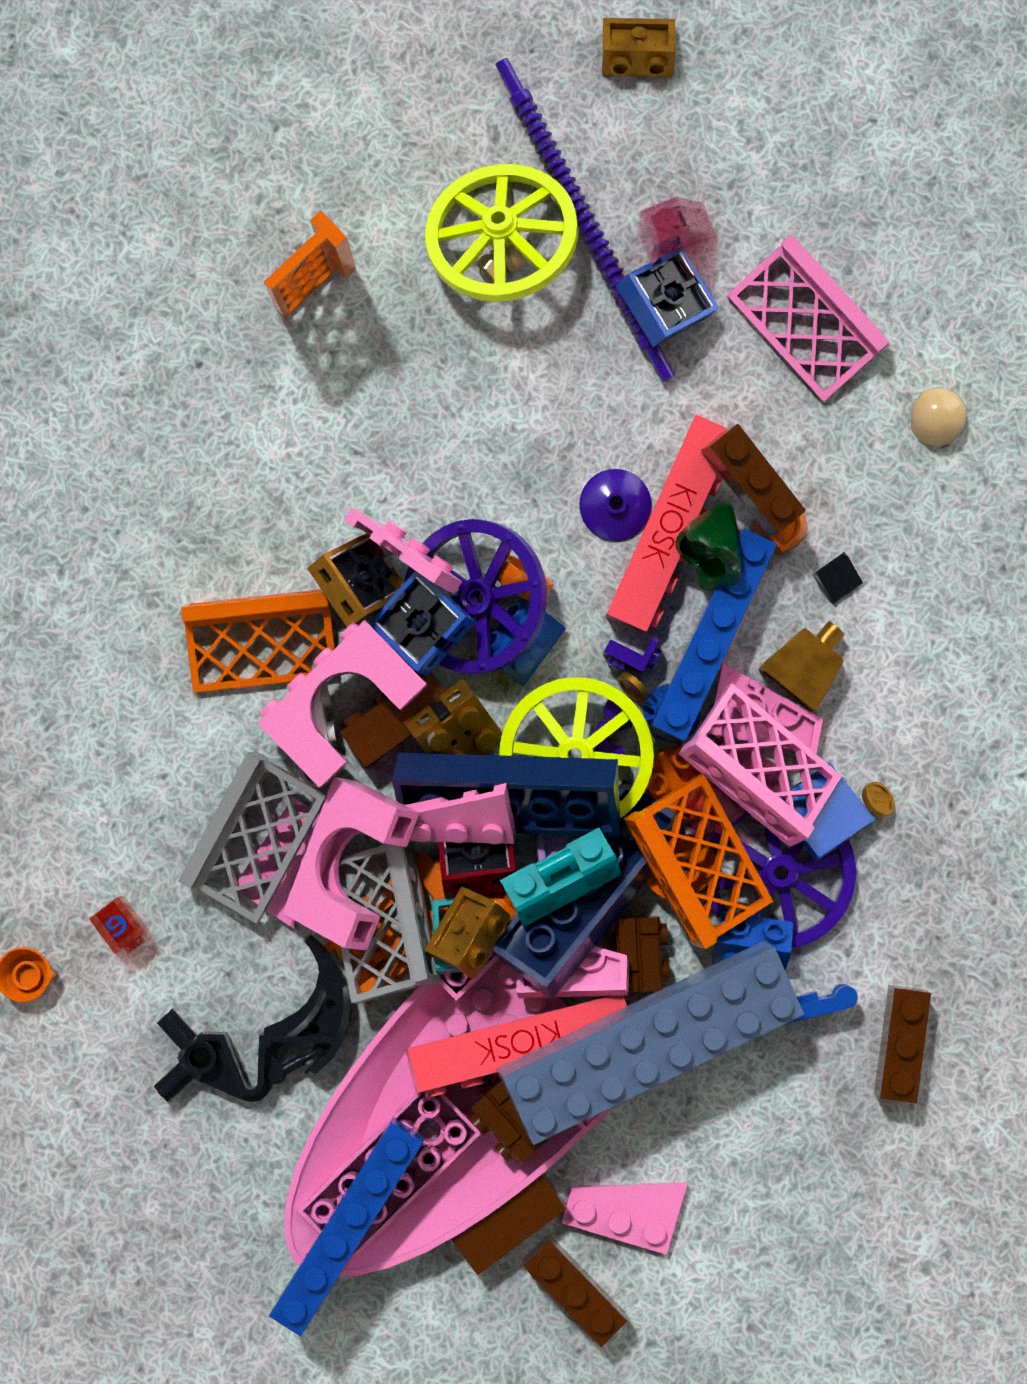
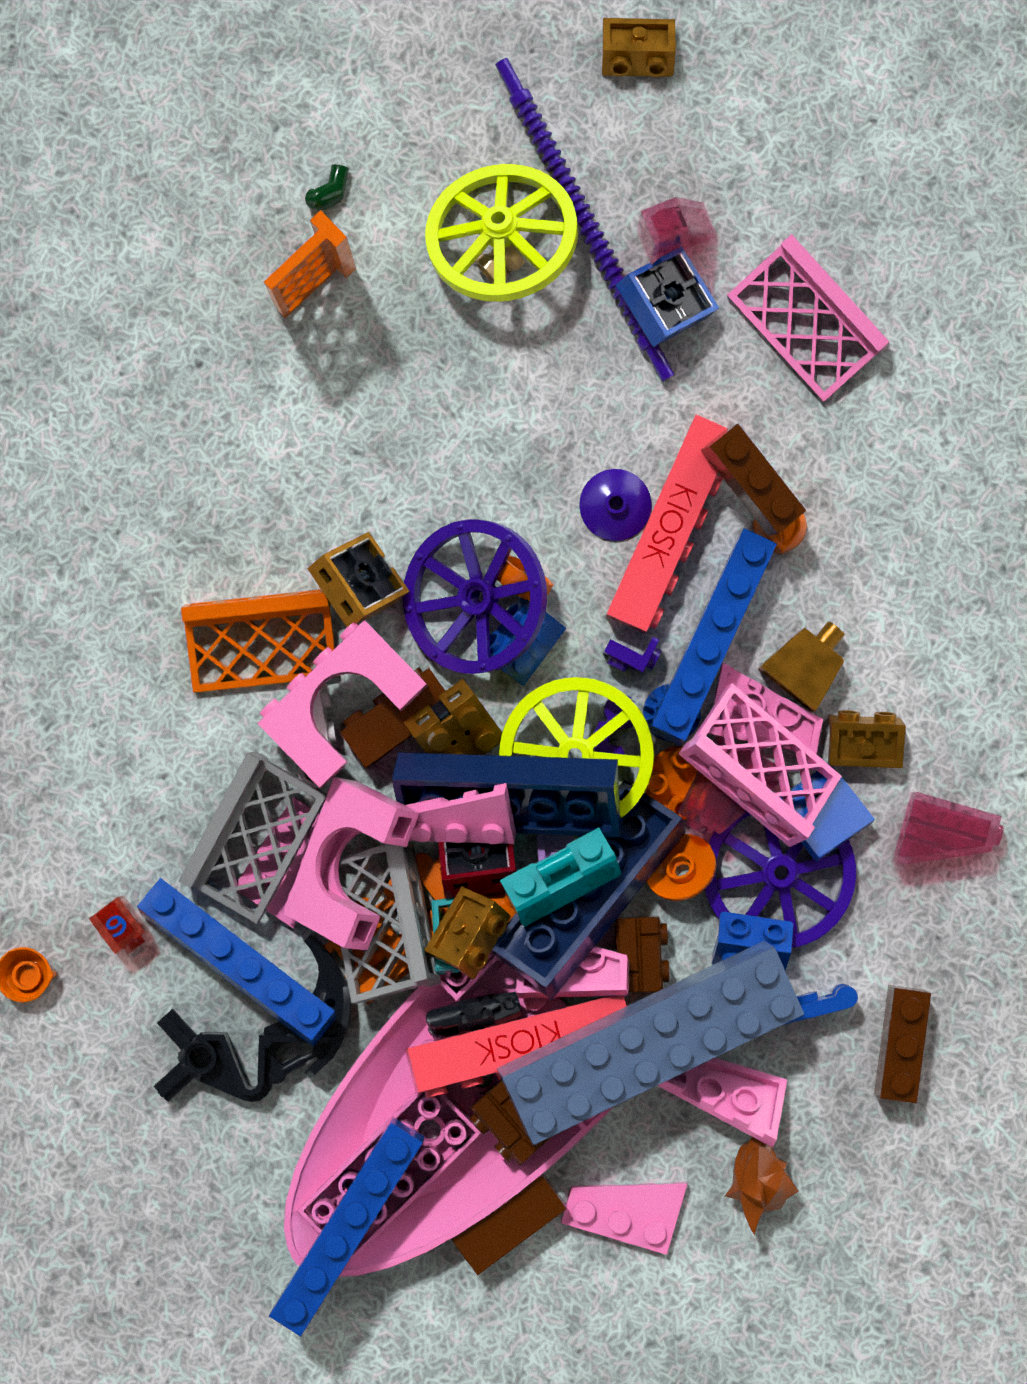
bright pink wing [344,507,462,594] -> none
piece [369,571,476,677] -> none
reddish brown brick [523,1234,628,1347] -> none
pearl gold piece [617,672,649,704] -> none
orange fence [623,774,773,950] -> none
dark green hat [675,500,741,591] -> none
black slope [812,552,863,604] -> none
pearl gold piece [862,782,894,818] -> none
tan hair [911,387,966,447] -> none
none -> blue brick [137,878,336,1047]
none -> dark green arm [305,164,349,211]
none -> black hinge [425,992,522,1038]
none -> bright pink wing [657,1058,787,1147]
none -> dark orange hair [724,1137,799,1236]
none -> pearl gold bracket [828,710,906,768]
none -> clear pink slope [891,792,1004,865]

